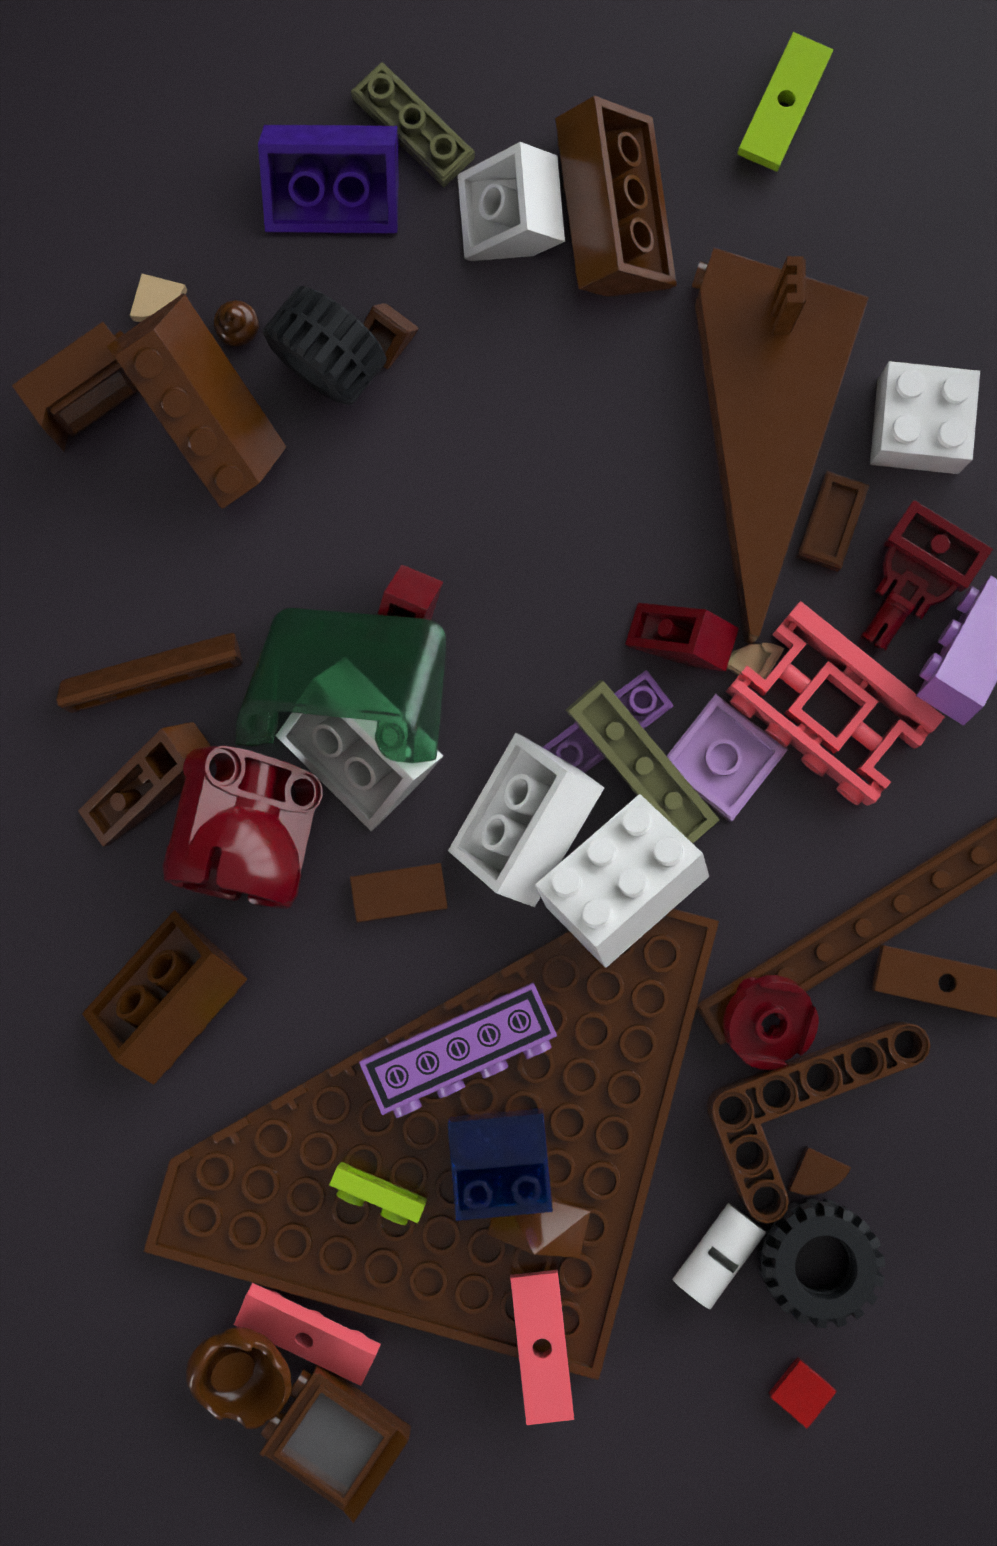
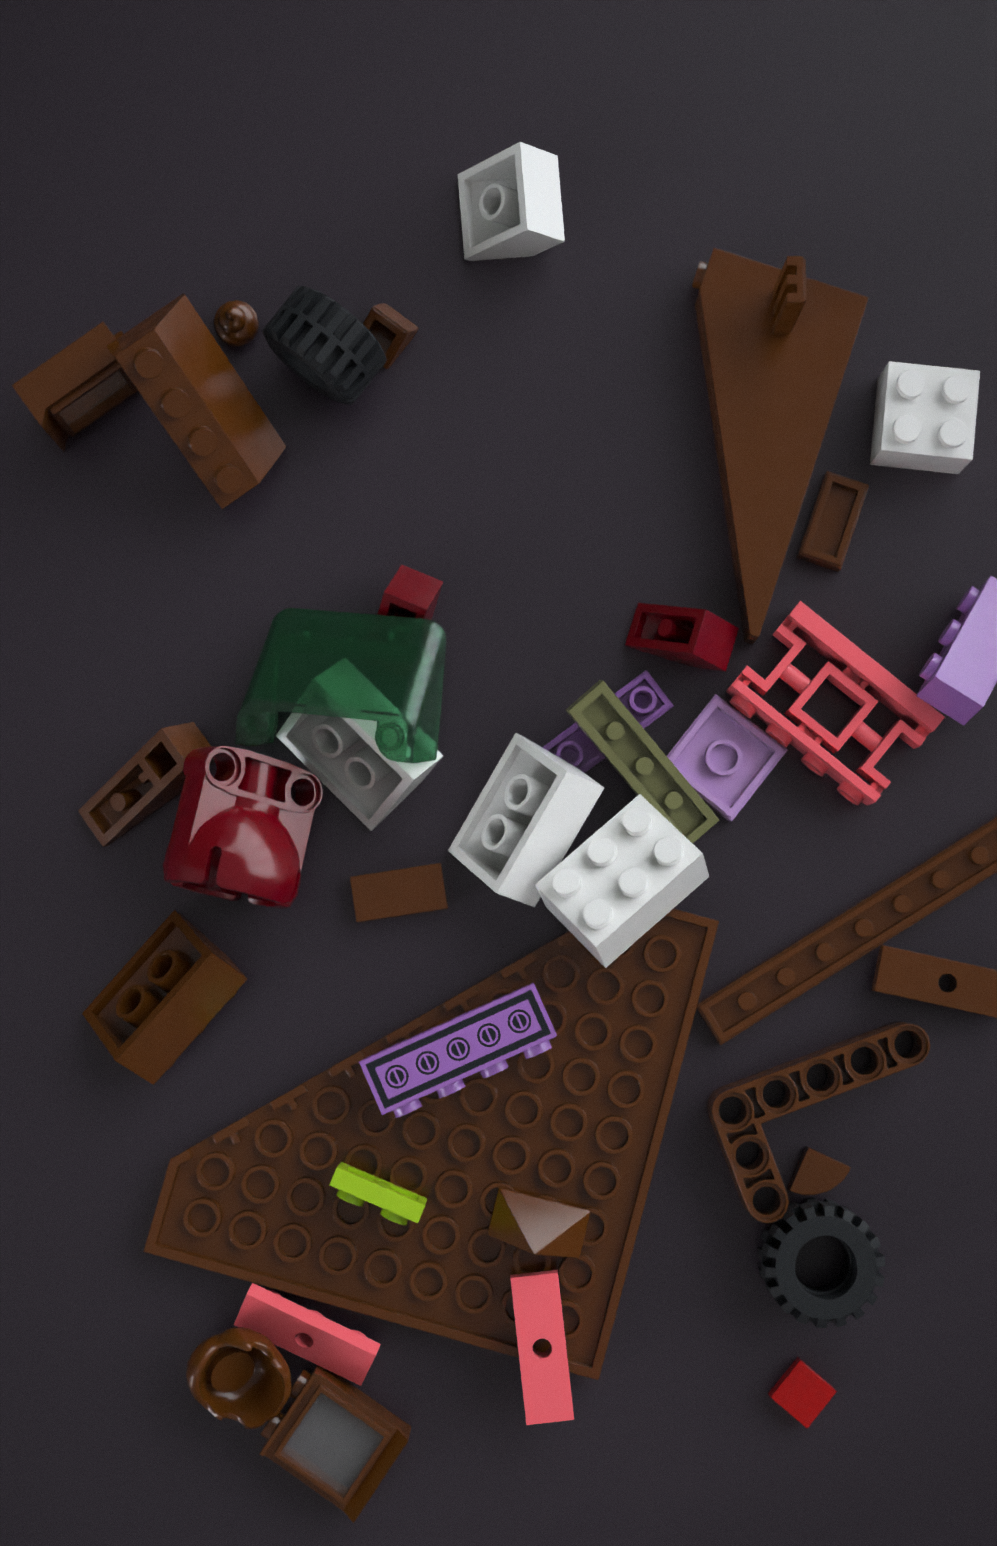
reddish brown slope [56,633,243,713] -> none
tan tile [130,274,187,322] -> none
dark purple slope [258,125,399,233] -> none
olive tile [351,62,475,188] -> none
clear blue slope [447,1108,553,1221] -> none
reddish brown slope [555,96,677,297] -> none
white pin [672,1203,767,1309] -> none
dark red plate [723,975,819,1070] -> none
tan tile [727,643,784,679] -> none
lime tile [737,32,834,172] -> none
dark red brick [861,500,993,651] -> none

